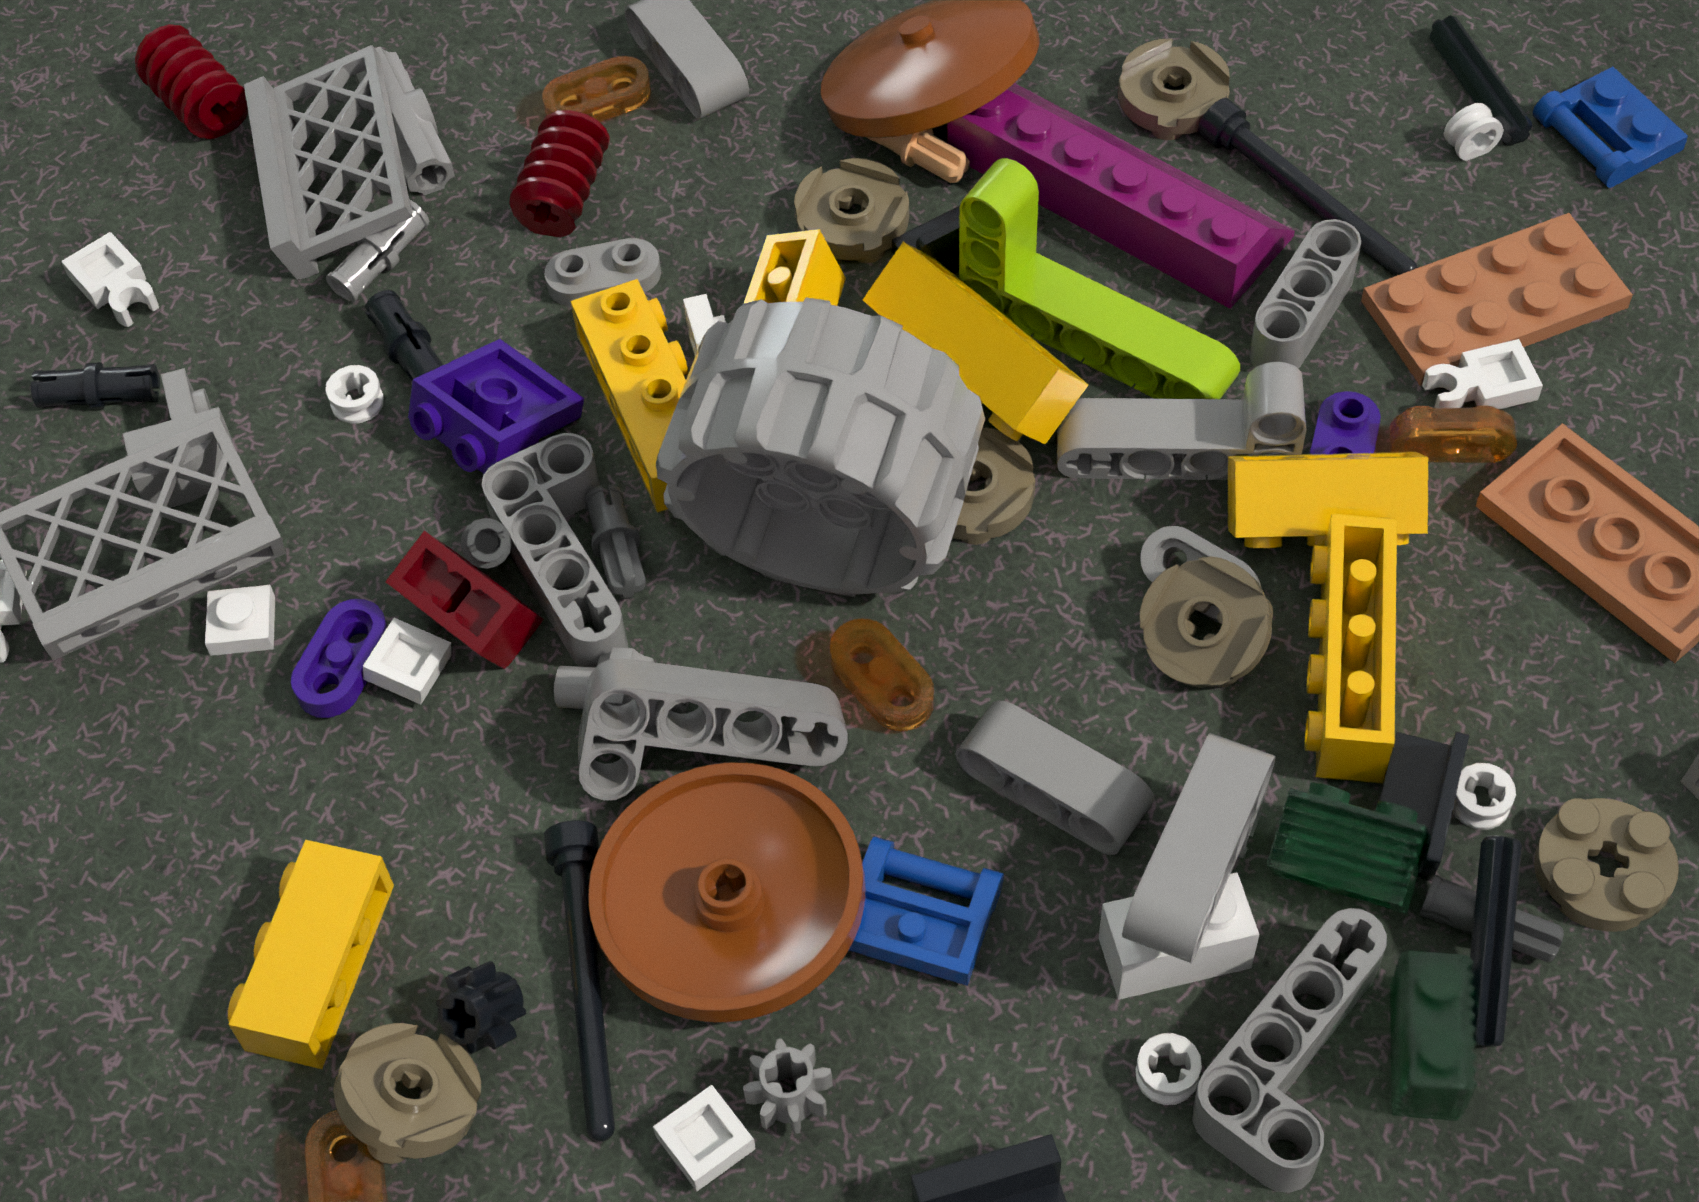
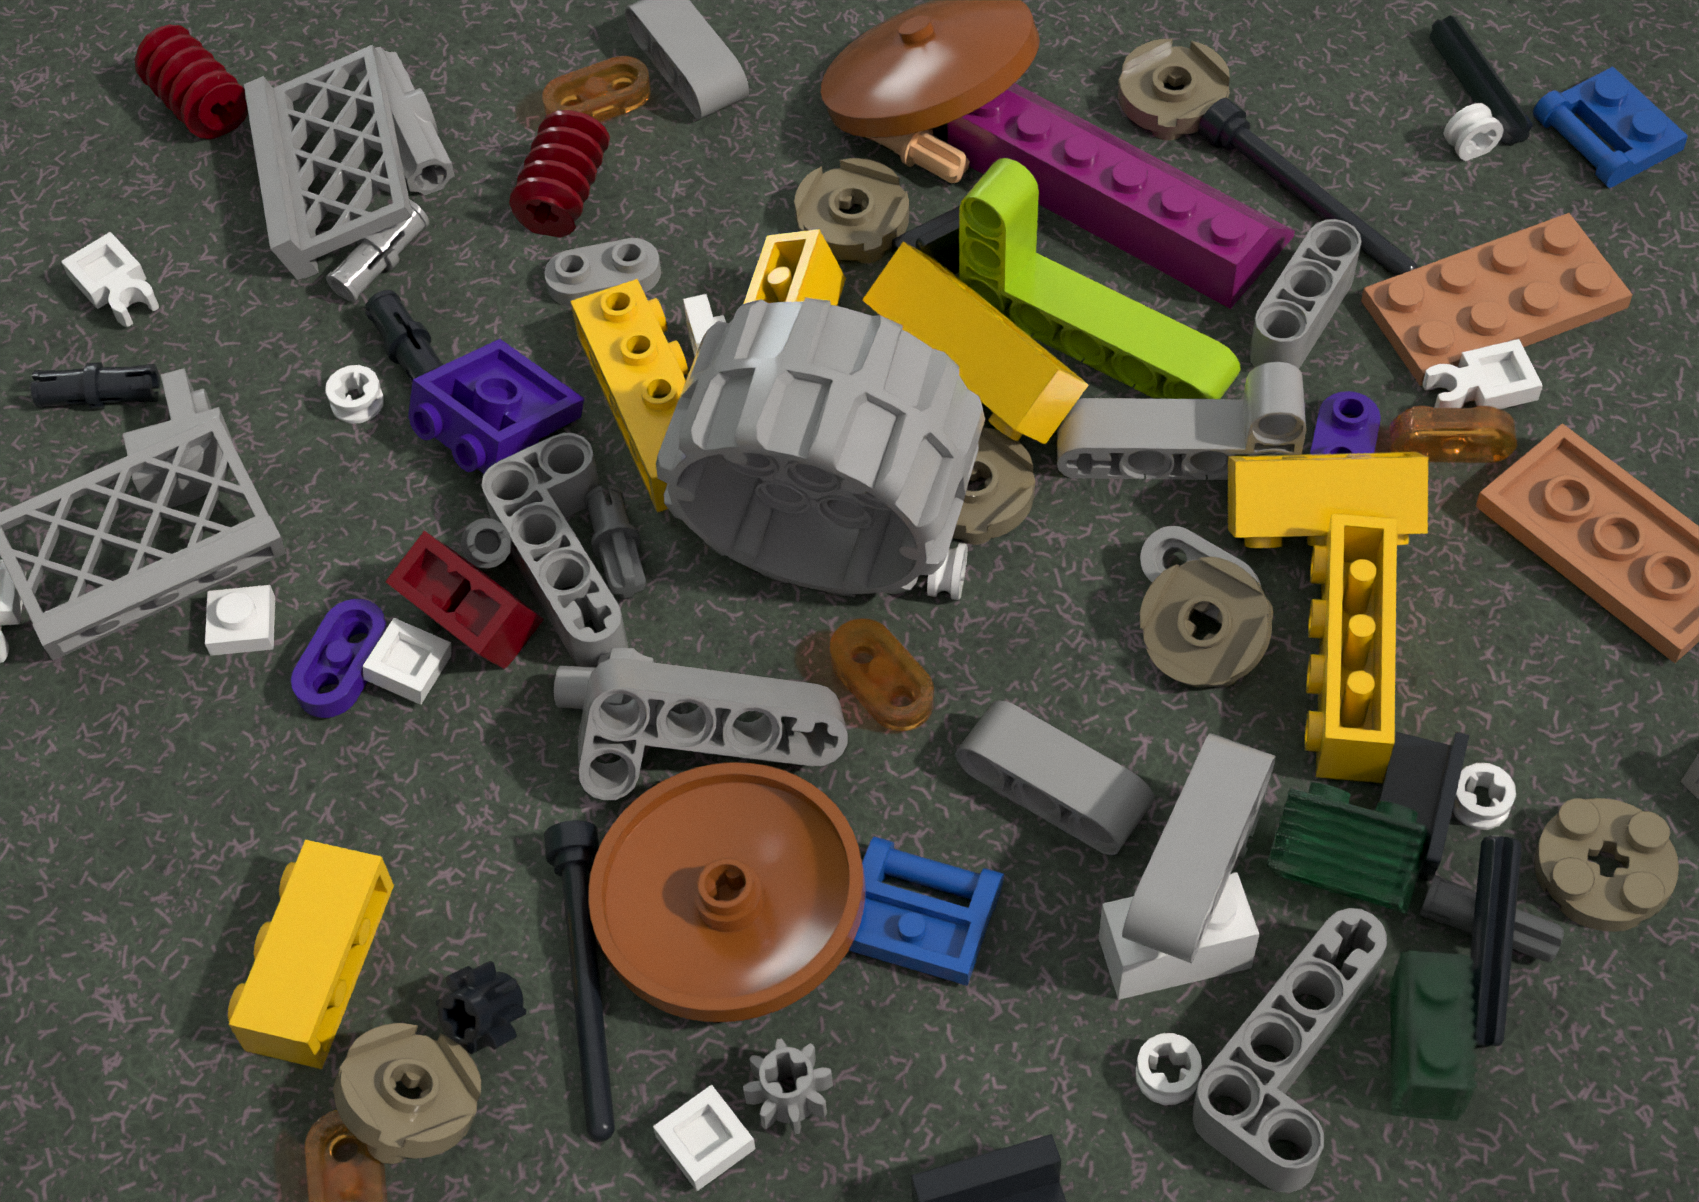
none -> white bush [927,543,968,600]

